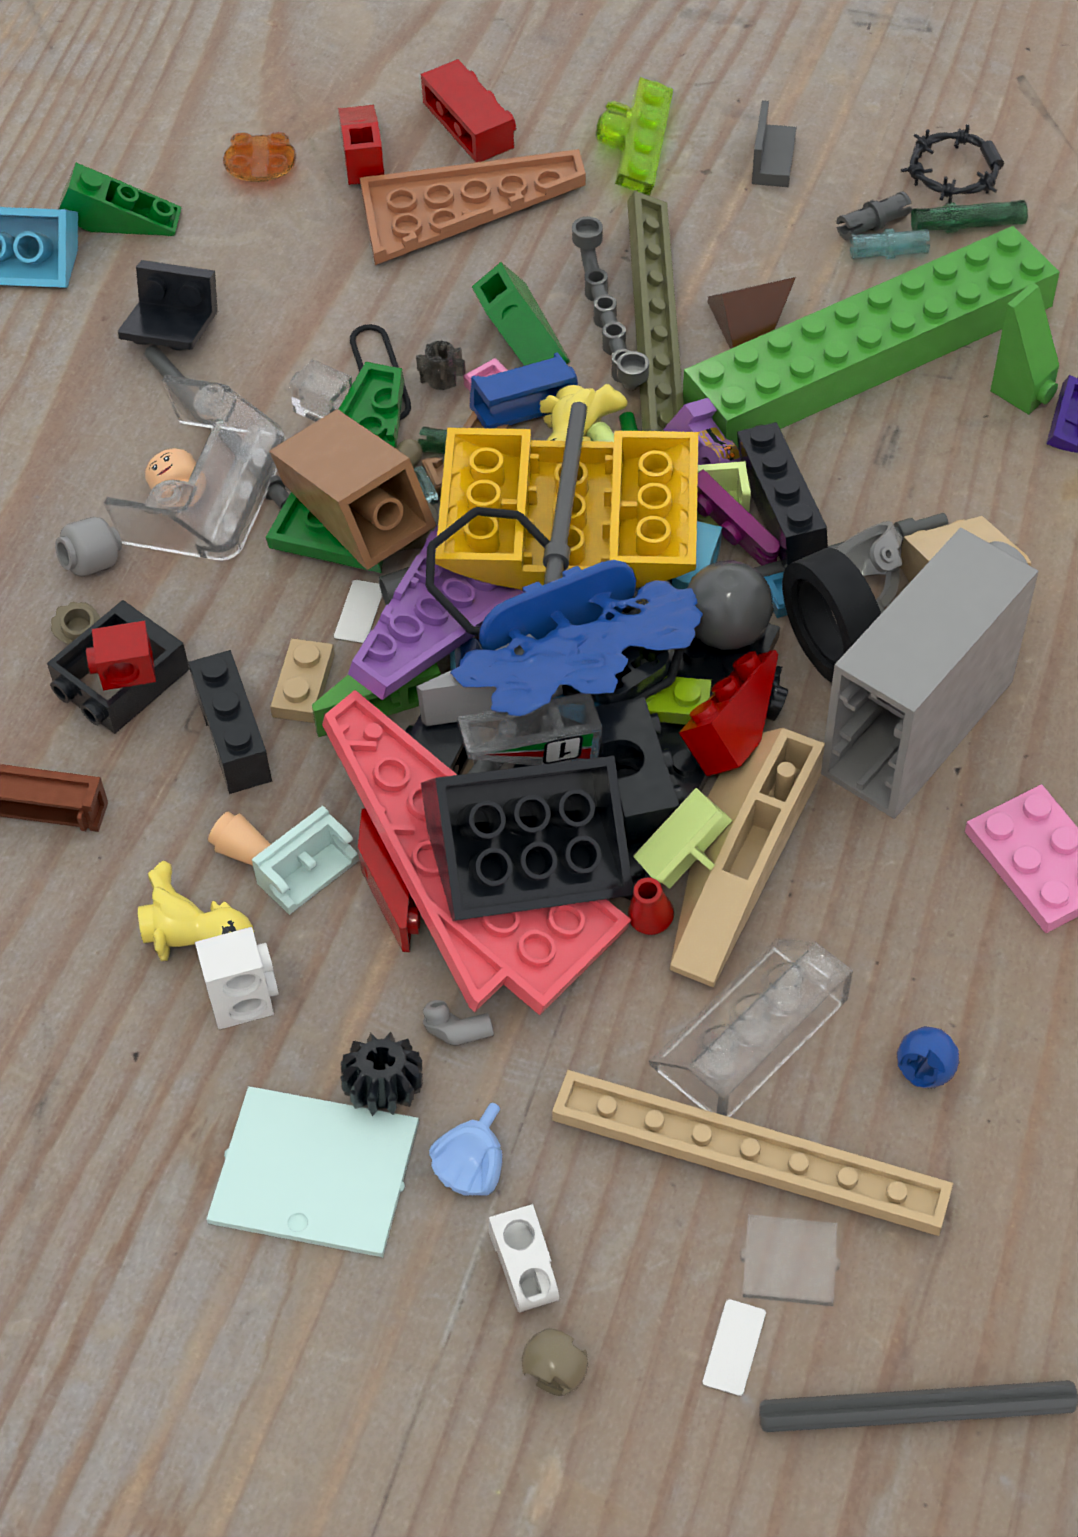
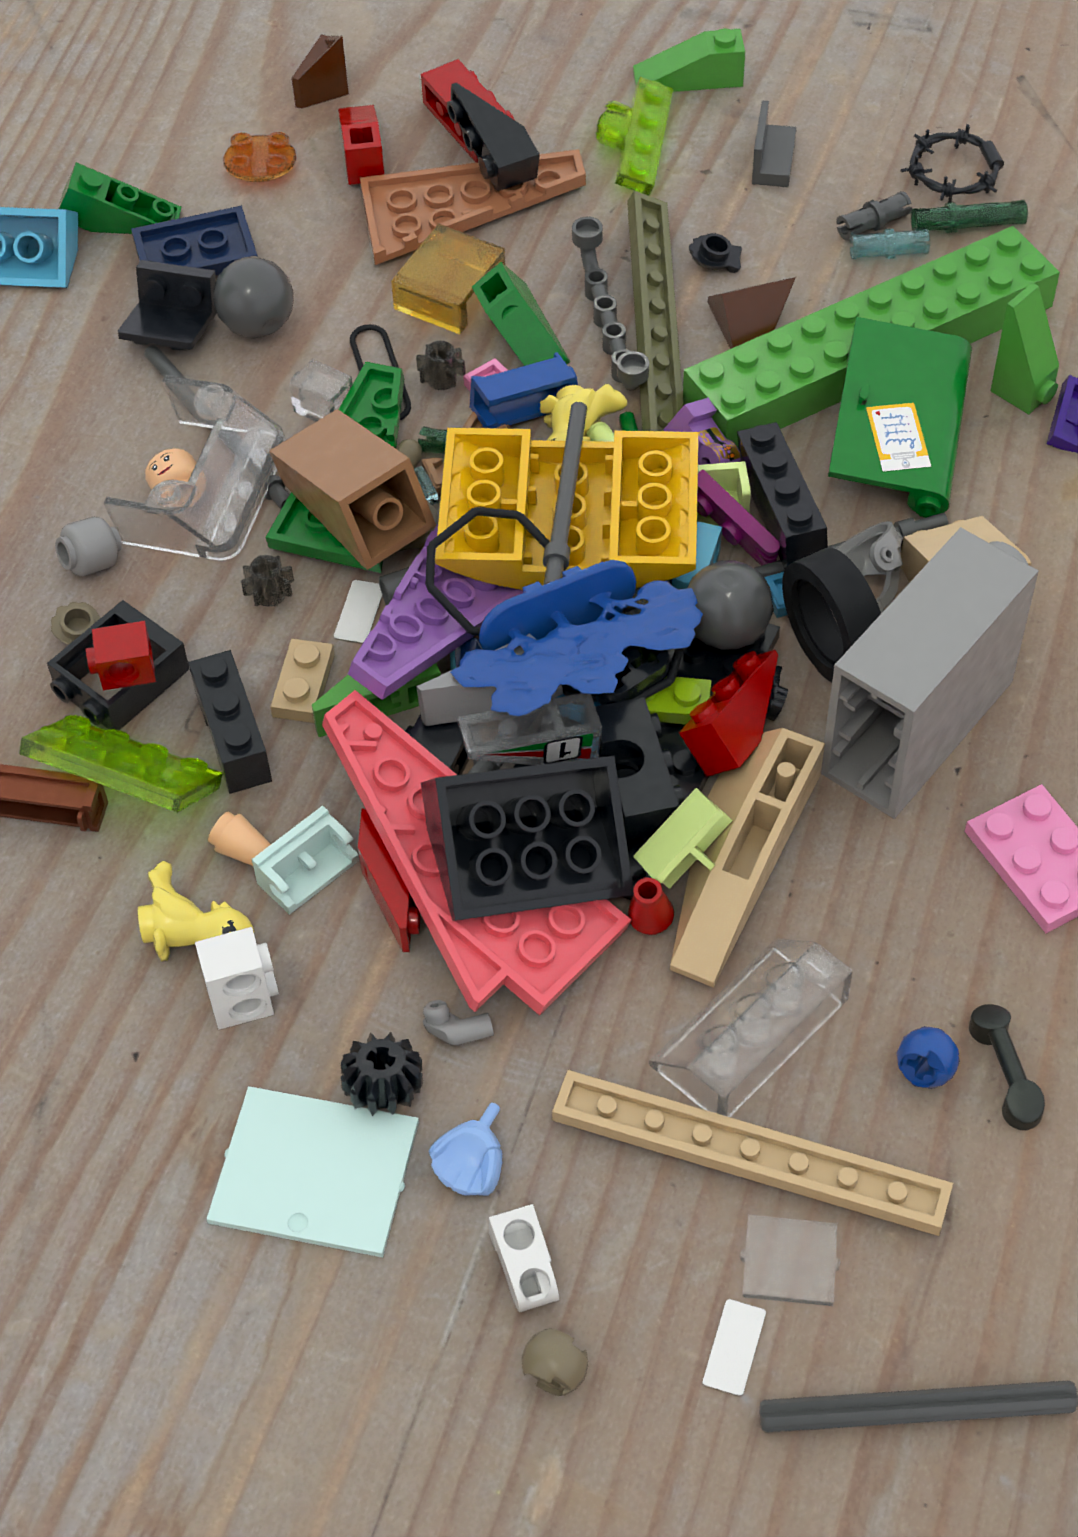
none -> clear neon green plate [19,715,223,813]
none -> dark blue plate [131,205,258,276]
none -> dark grey piece [213,256,294,339]
none -> clear smoke gear [241,555,294,607]
none -> reddish brown slope [292,34,349,108]
none -> clear yellow panel [391,224,506,334]
none -> black slope [447,83,540,192]
none -> bright green slope [633,28,745,95]
none -> black animal [689,233,742,273]
none -> green door [828,317,972,518]
none -> pearl dark grey bar [969,1004,1045,1130]

